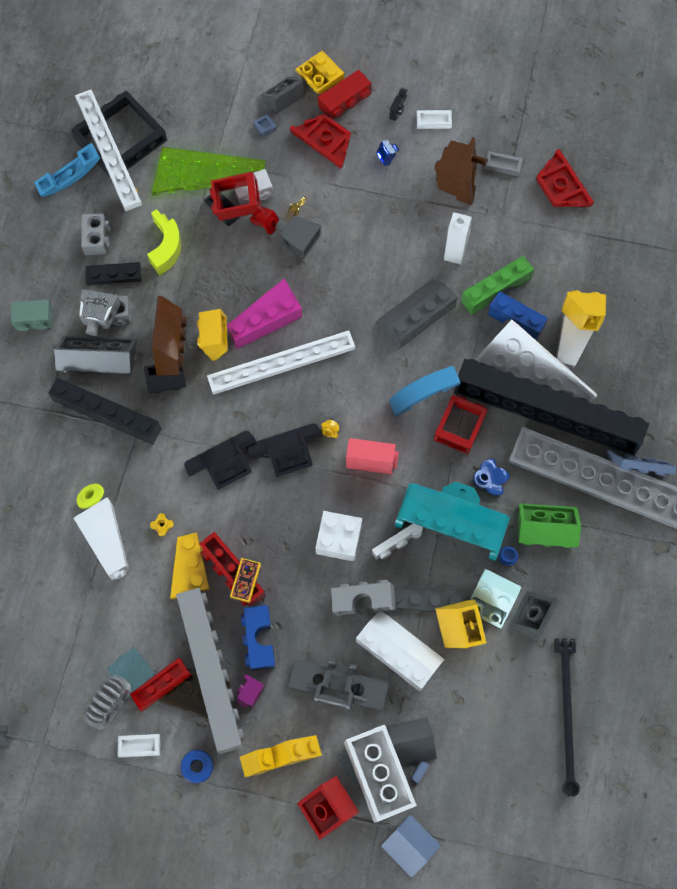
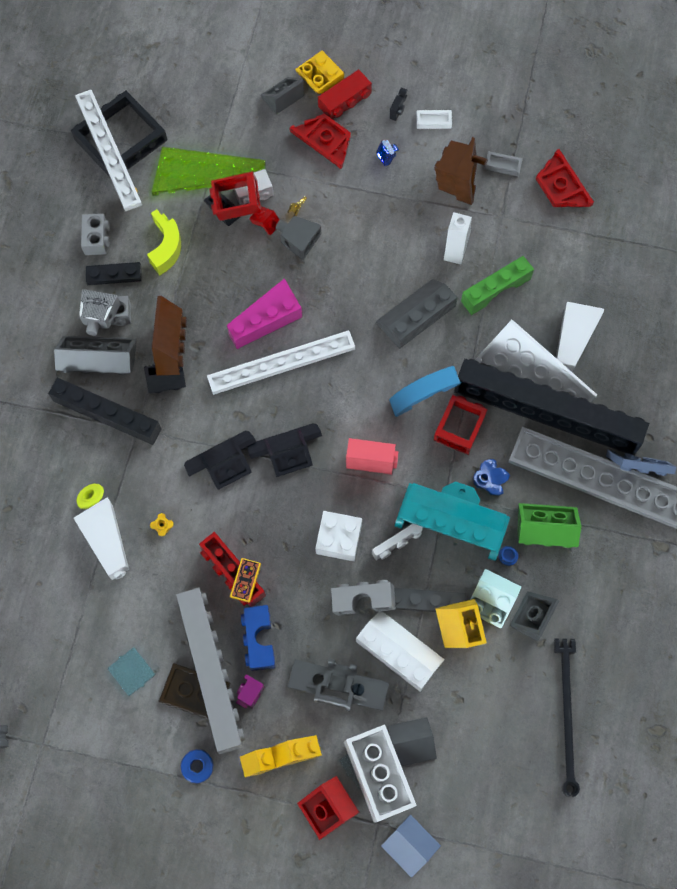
sand green brick [11,299,53,331] -> none
dark azure slope [34,143,100,197] -> none
light grey gear [85,675,131,730] -> none
white tile [118,734,160,758] -> none
red tile [130,657,191,712] -> none
yellow wing [170,532,210,600] -> none
yellow slope [197,309,228,361] -> none
sand blue tile [253,114,277,138] -> none
yellow plate [321,420,340,438] -> none
sand blue tile [411,761,429,784] -> none
blue arch [488,291,548,341] -> none
yellow slope [561,290,606,331] -> none

